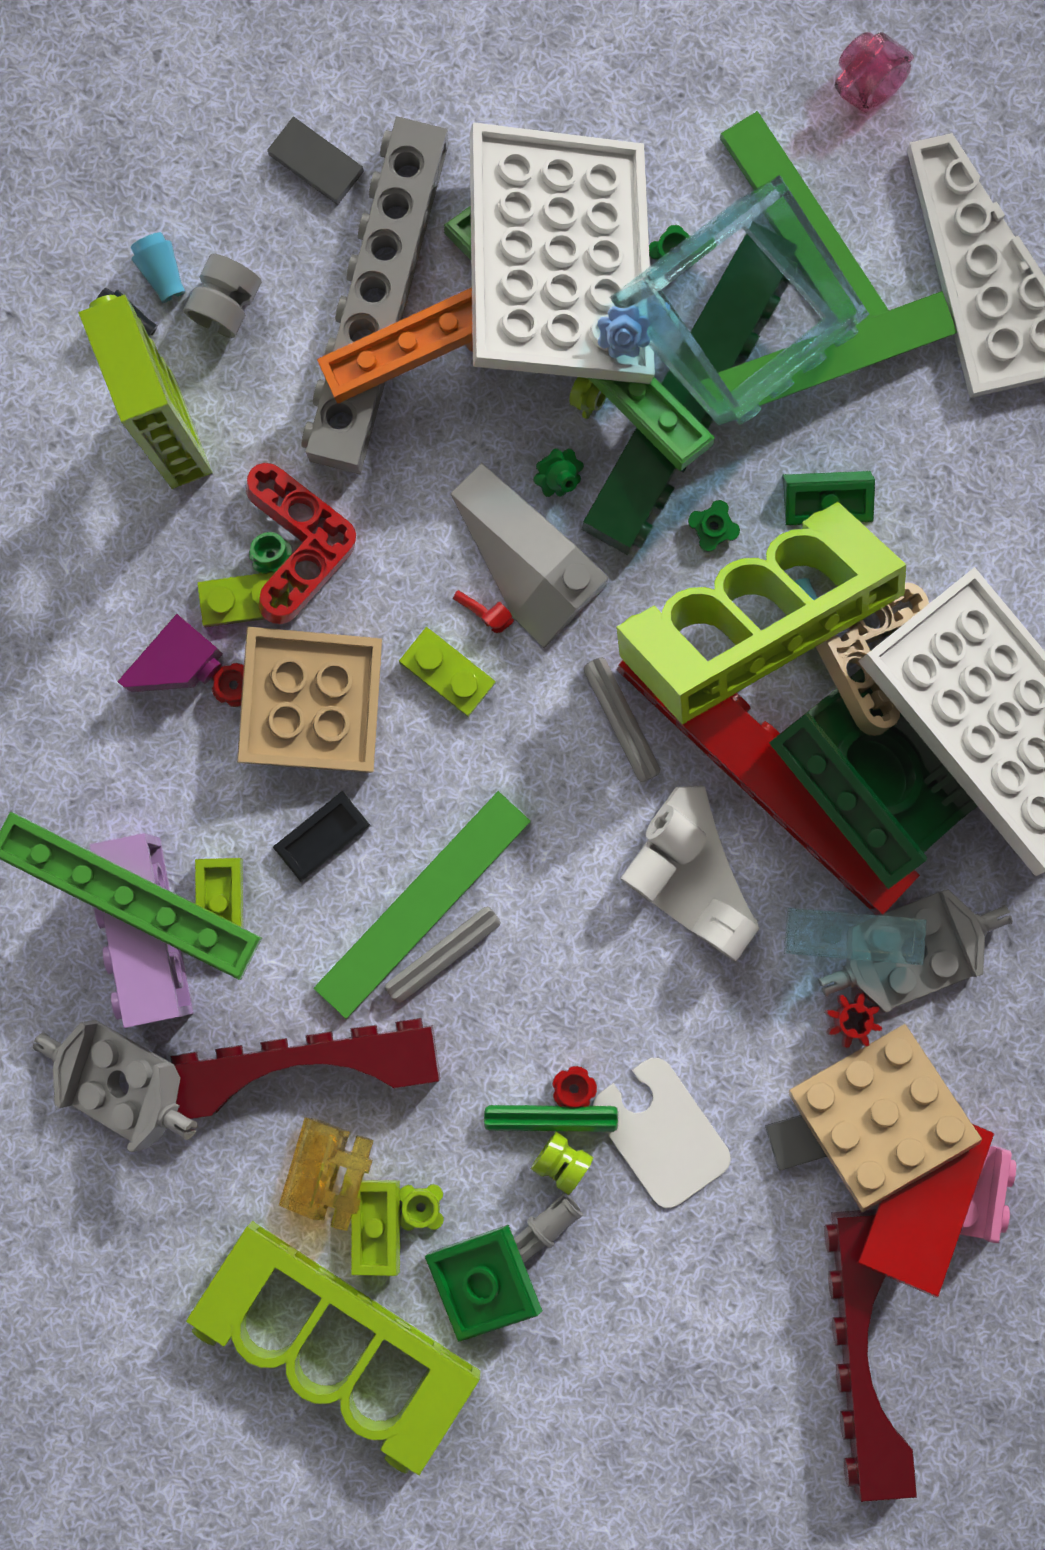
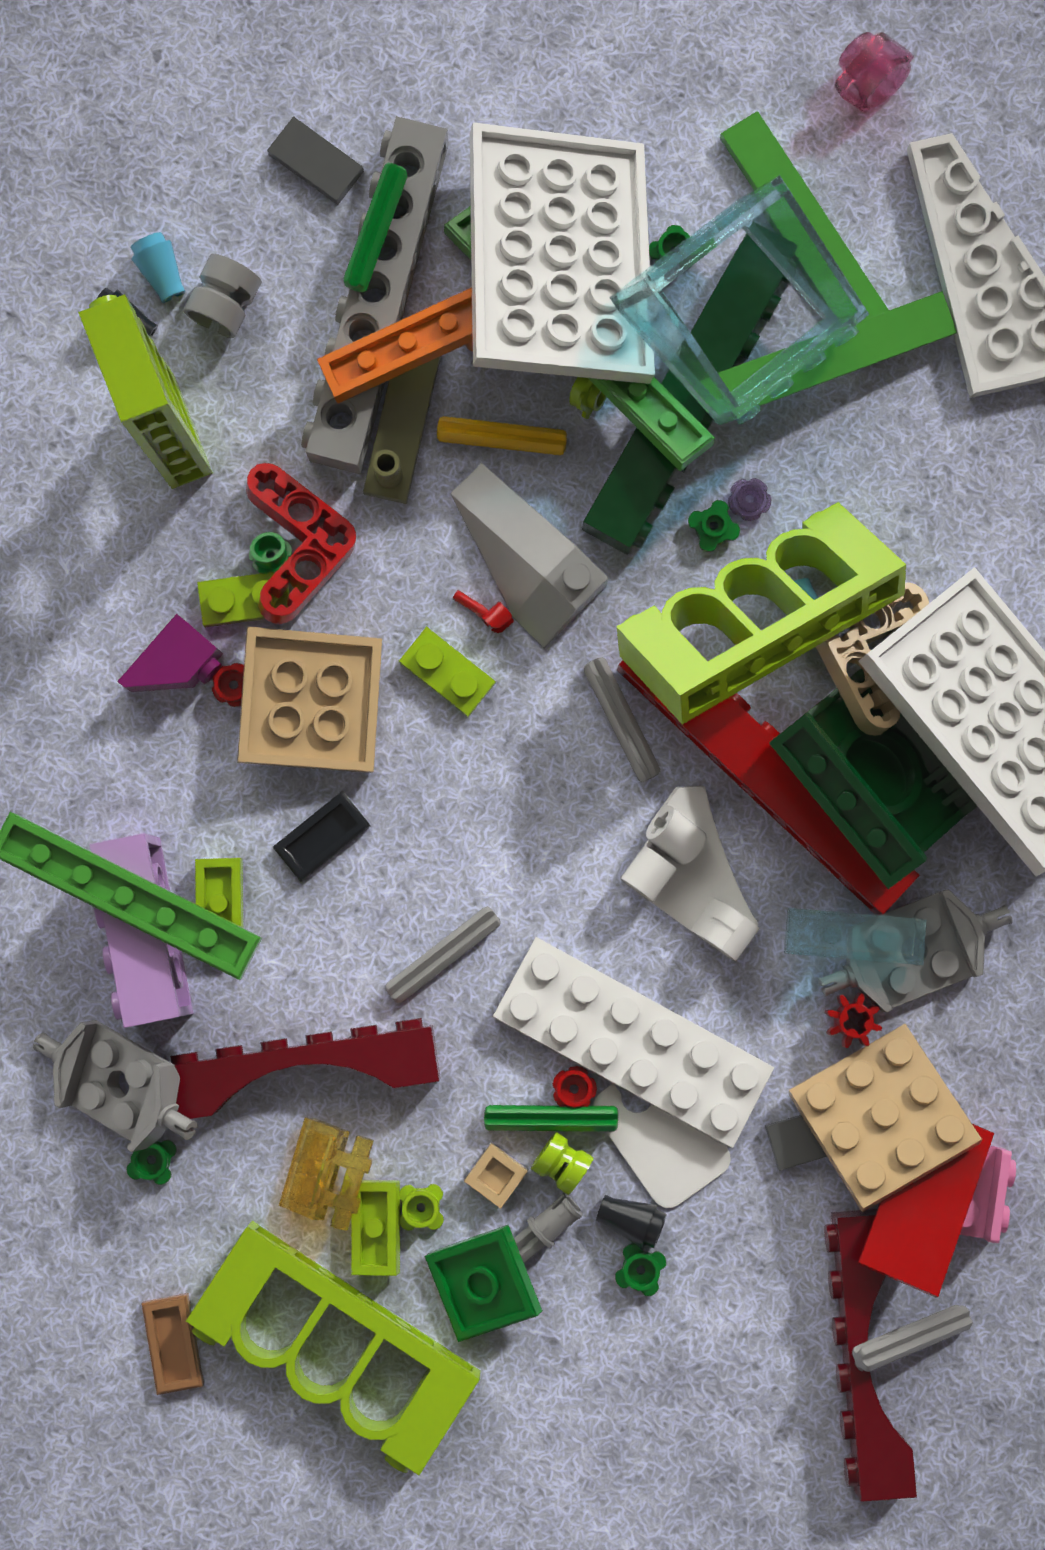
bright green tile [314,791,531,1019] -> none
green plant [533,448,584,497] -> none
light blue plant [597,306,650,358] -> none
green slope [783,471,875,525] -> none
none -> green plate [126,1140,177,1185]
none -> medium nougat tile [141,1293,204,1395]
none -> green axle [343,163,407,293]
none -> olive piece [363,356,441,504]
none -> yellow axle [437,416,567,455]
none -> tan plate [464,1142,528,1209]
none -> white plate [493,937,774,1148]
none -> black cone [596,1195,667,1249]
none -> green plate [615,1243,666,1296]
none -> clear purple plate [728,478,772,521]
none -> light grey axle [852,1305,973,1372]

